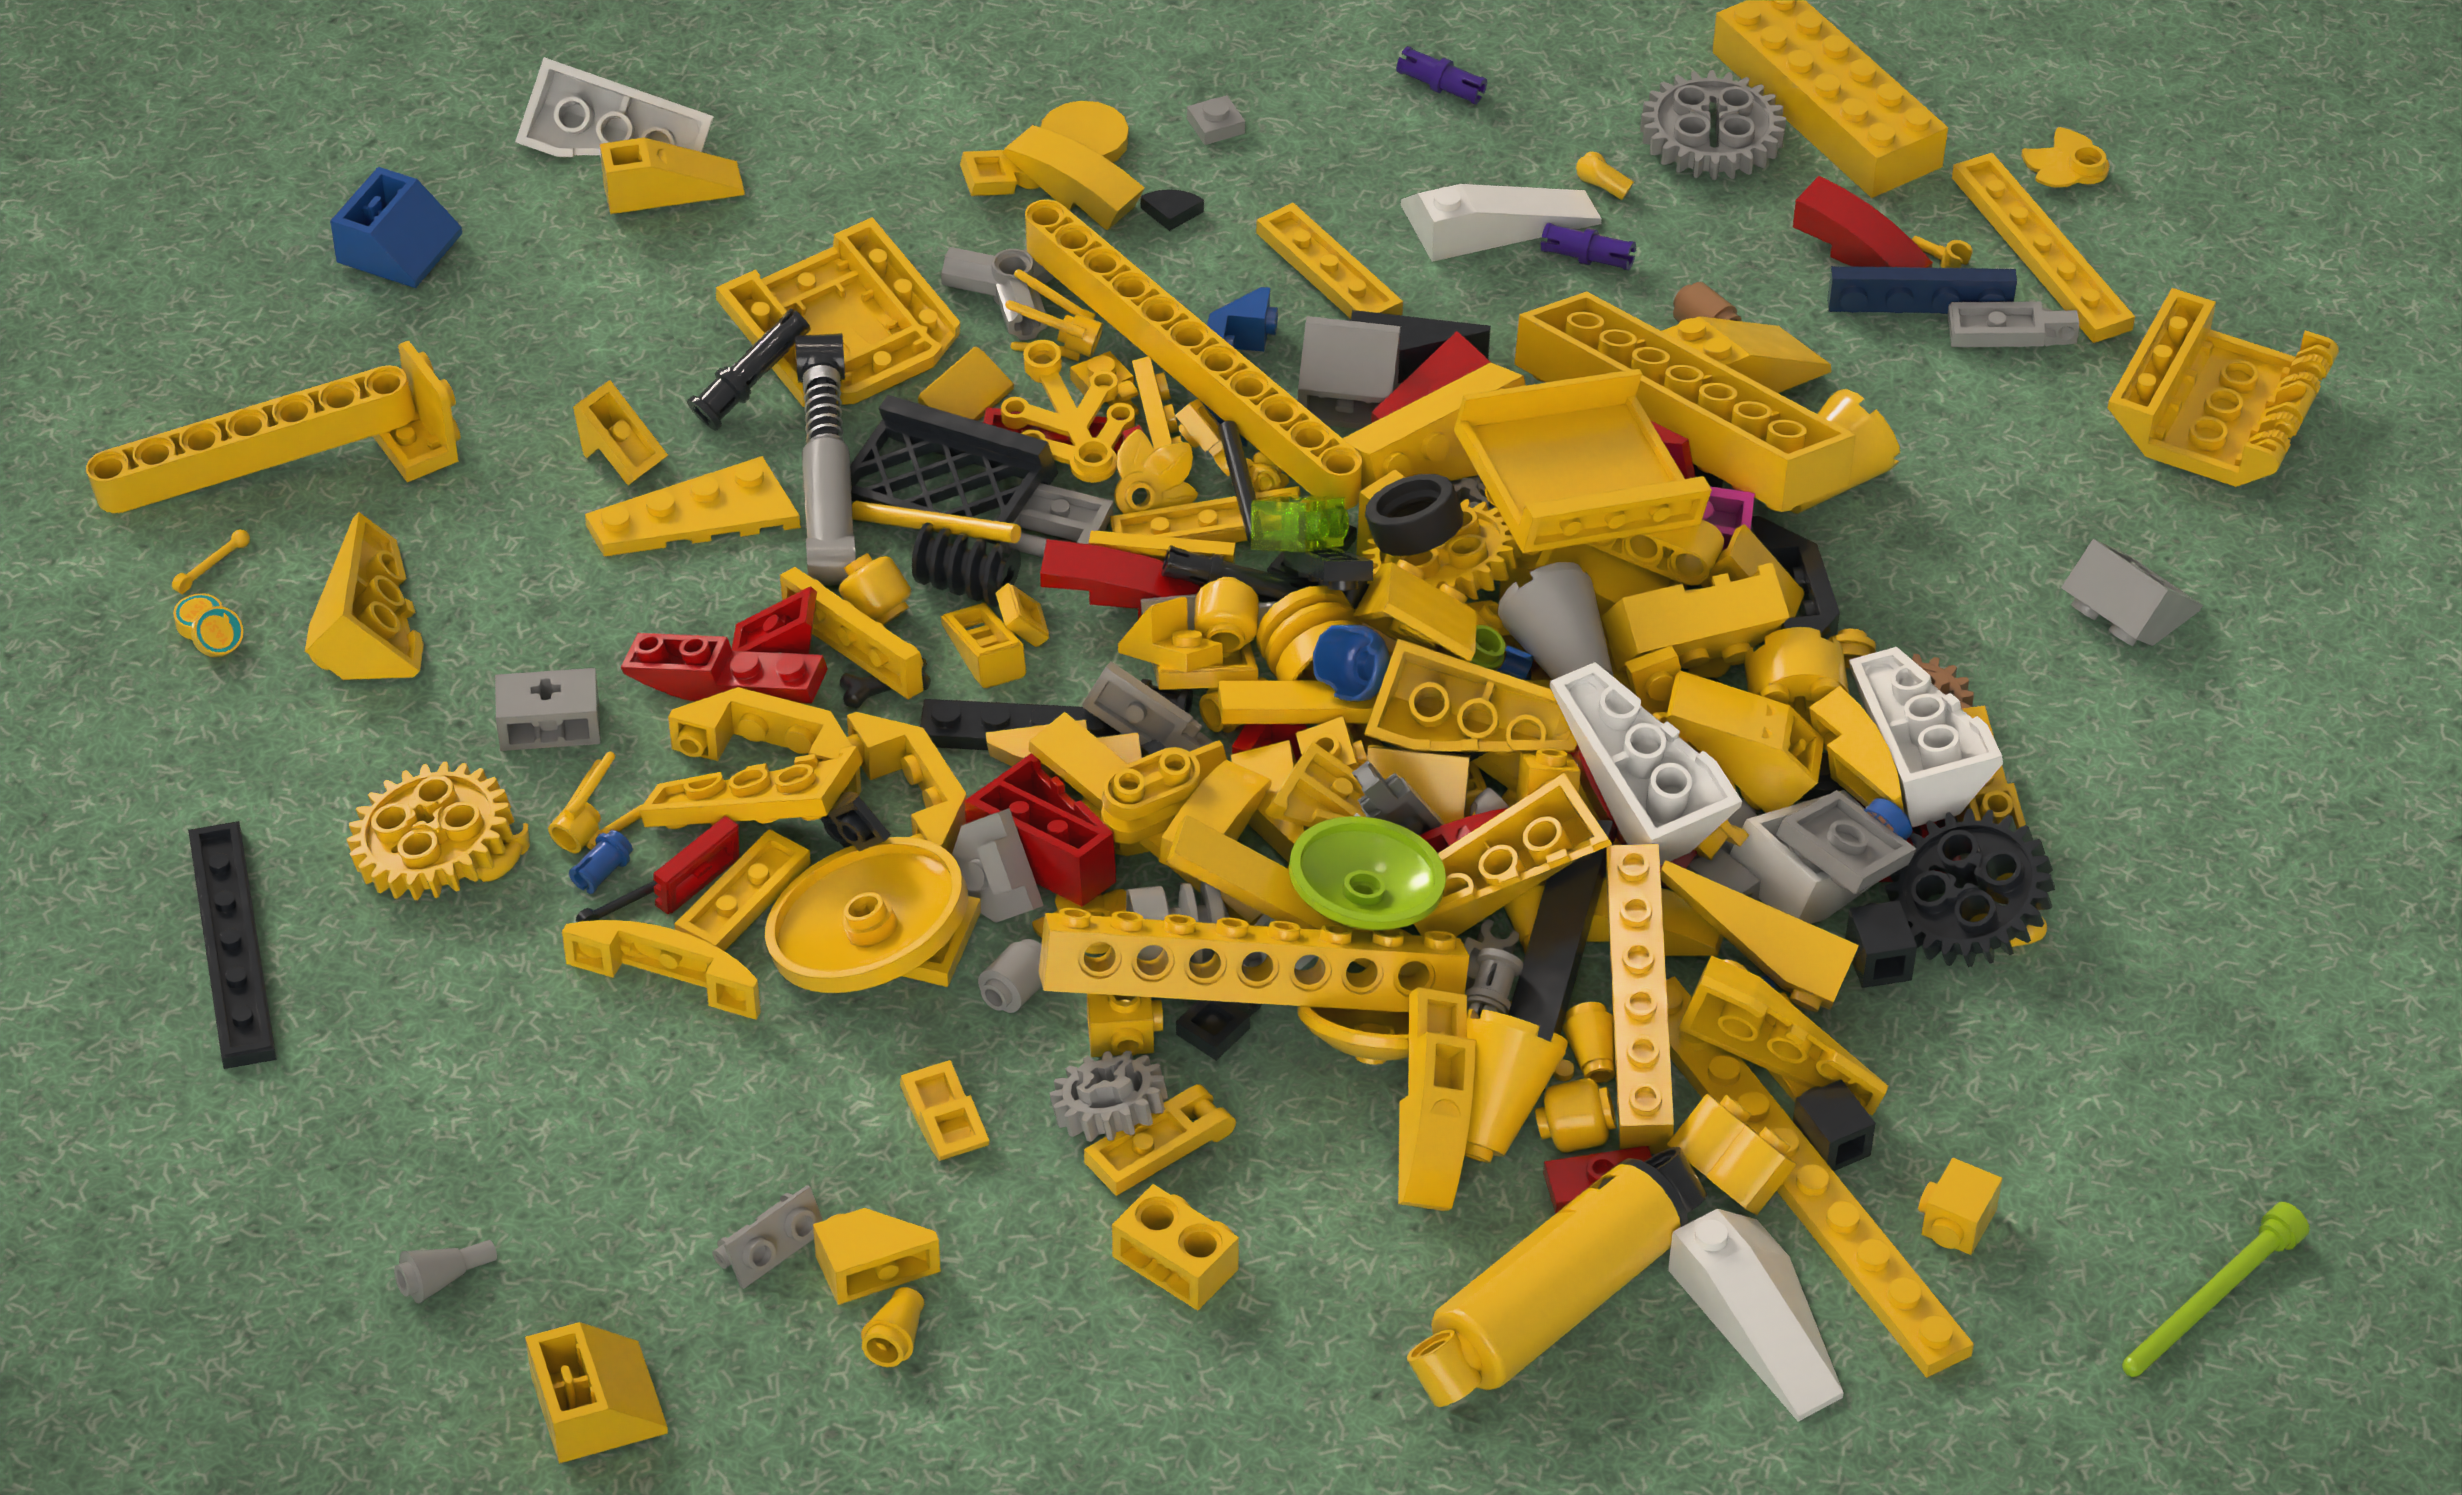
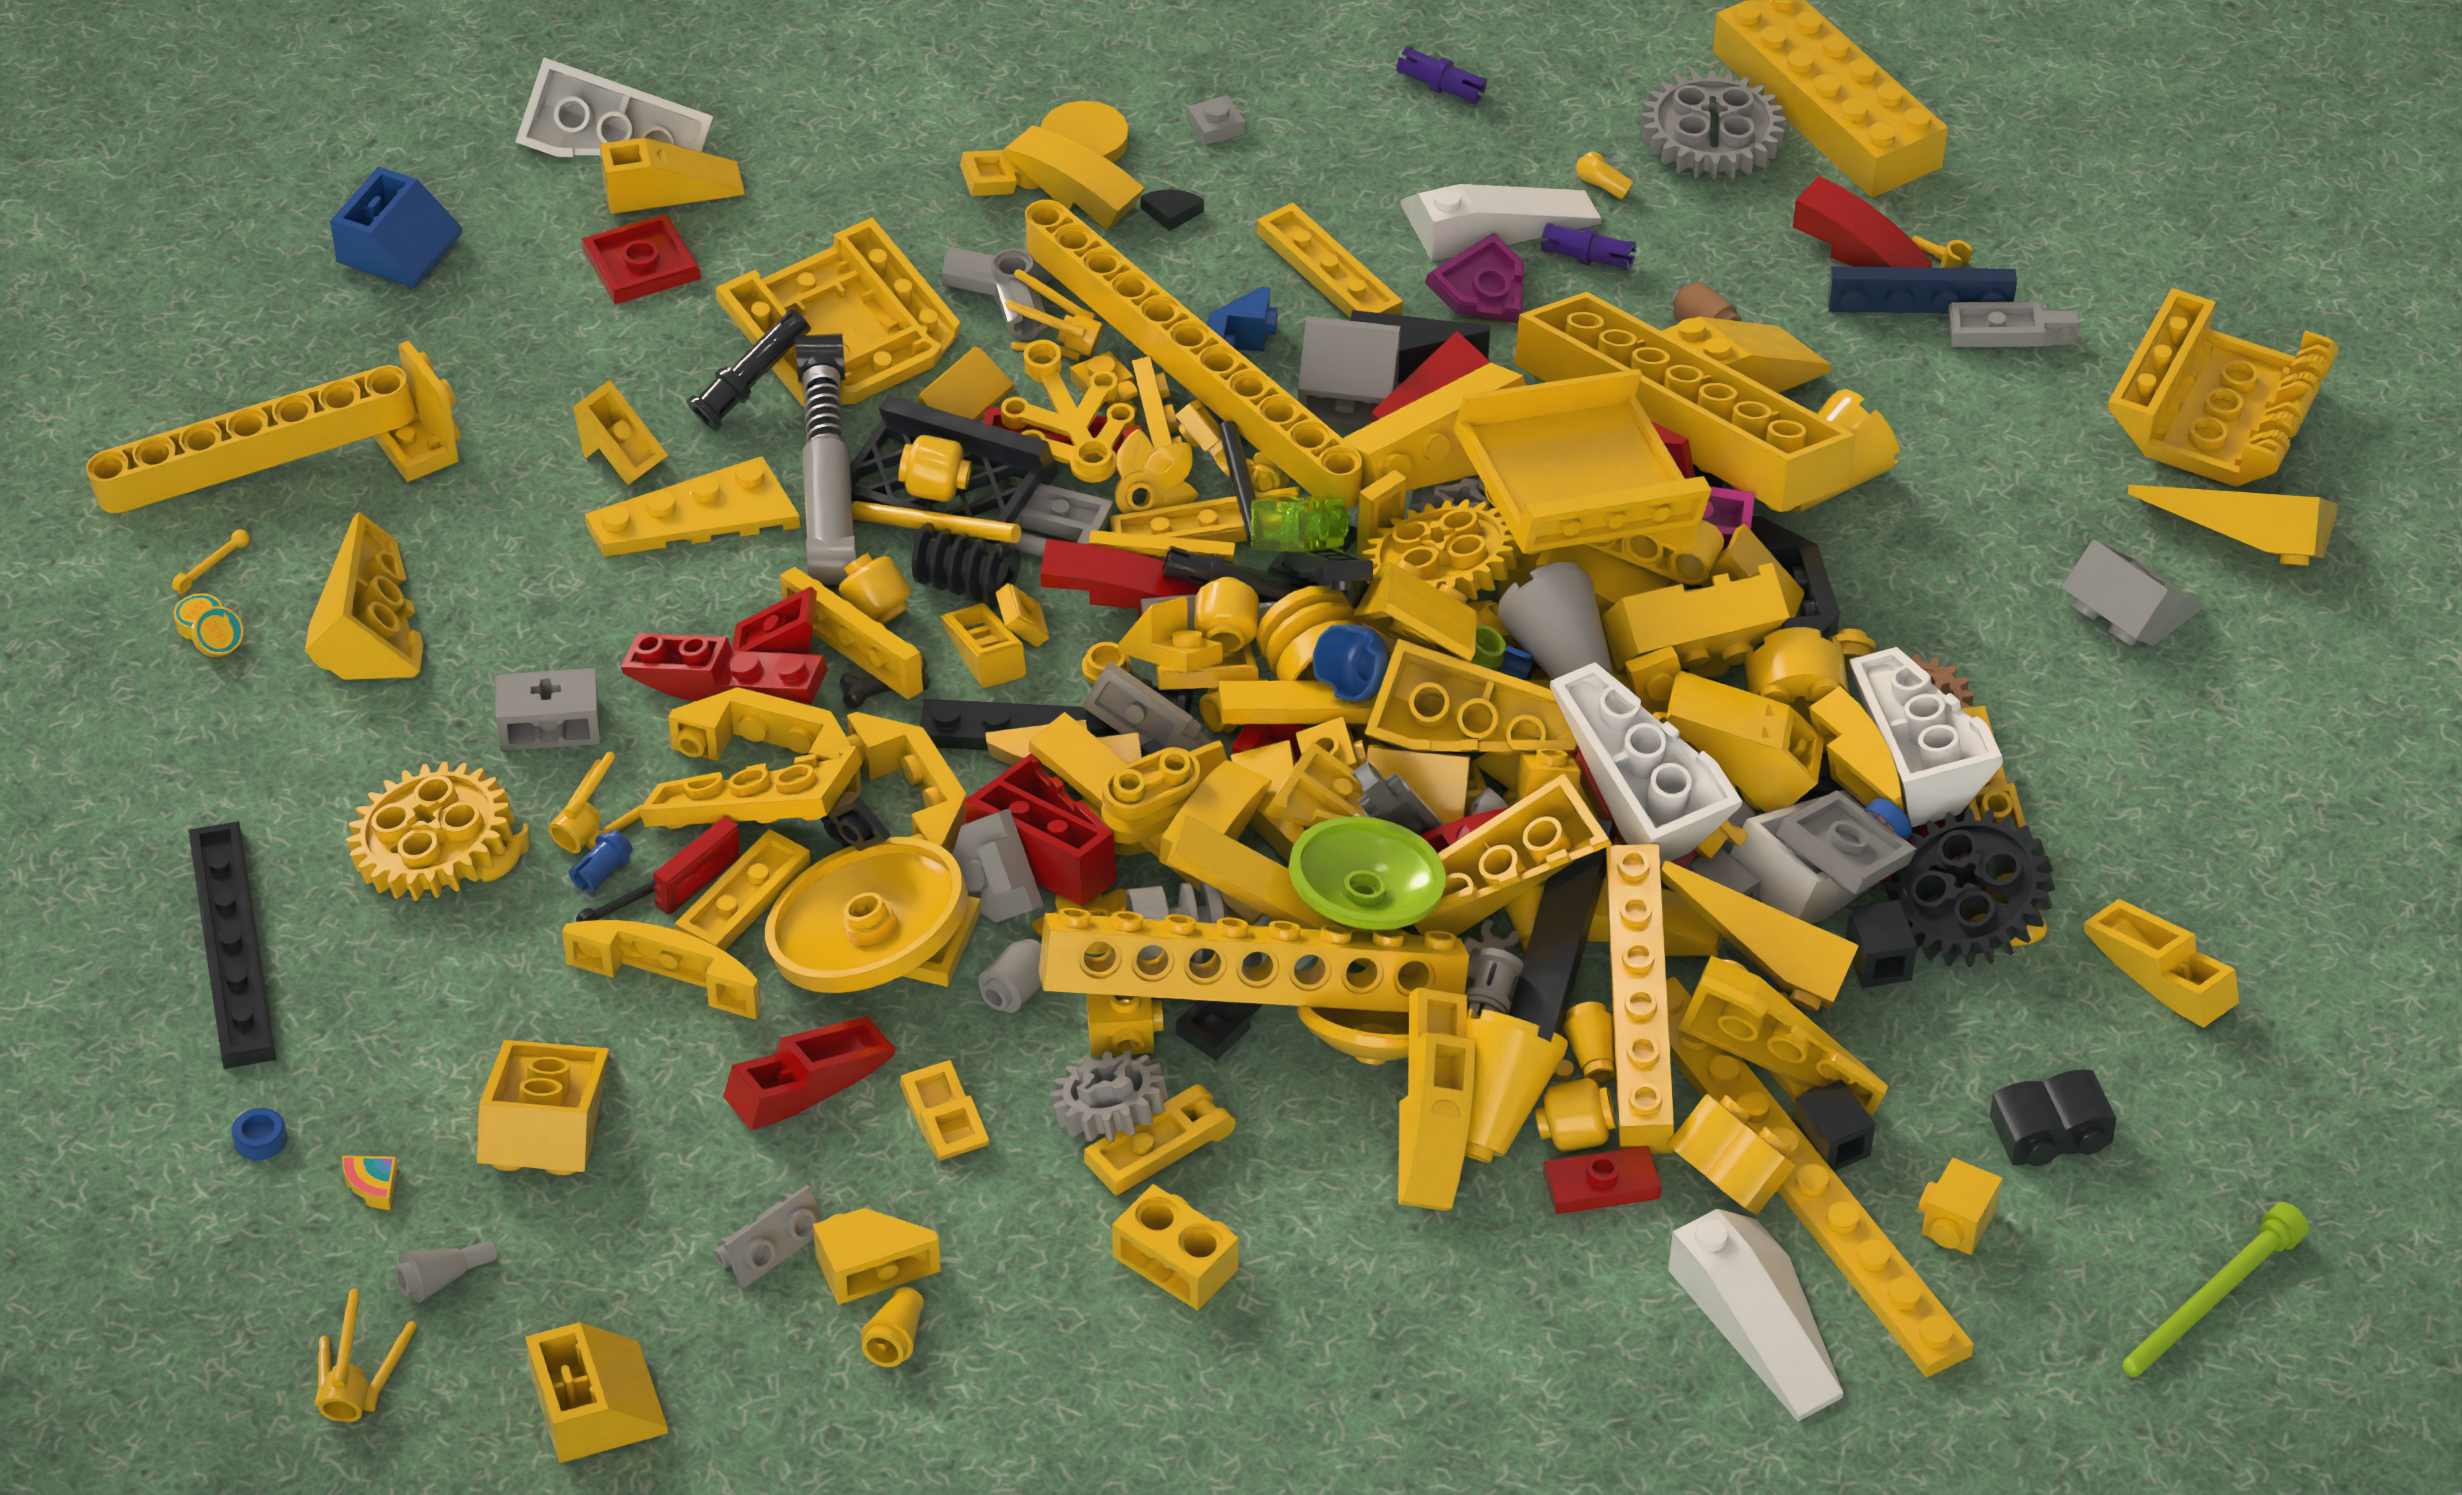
black tyre [1365,474,1464,556] -> none
yellow piece [1407,1147,1707,1407] -> none
yellow plate [1952,153,2135,343] -> none
yellow plate [2021,127,2110,188] -> none
none -> blue tile [231,1108,287,1160]
none -> yellow plant [314,1288,417,1422]
none -> tile [342,1156,398,1211]
none -> yellow slope [477,1040,609,1175]
none -> red tile [581,214,700,305]
none -> red slope [723,1016,896,1130]
none -> yellow head [898,435,972,502]
none -> yellow plate [1082,642,1131,685]
none -> magenta plate [1425,233,1524,323]
none -> black brick [1990,1069,2117,1166]
none -> yellow slope [2083,899,2240,1028]
none -> yellow wedge [2128,484,2338,566]

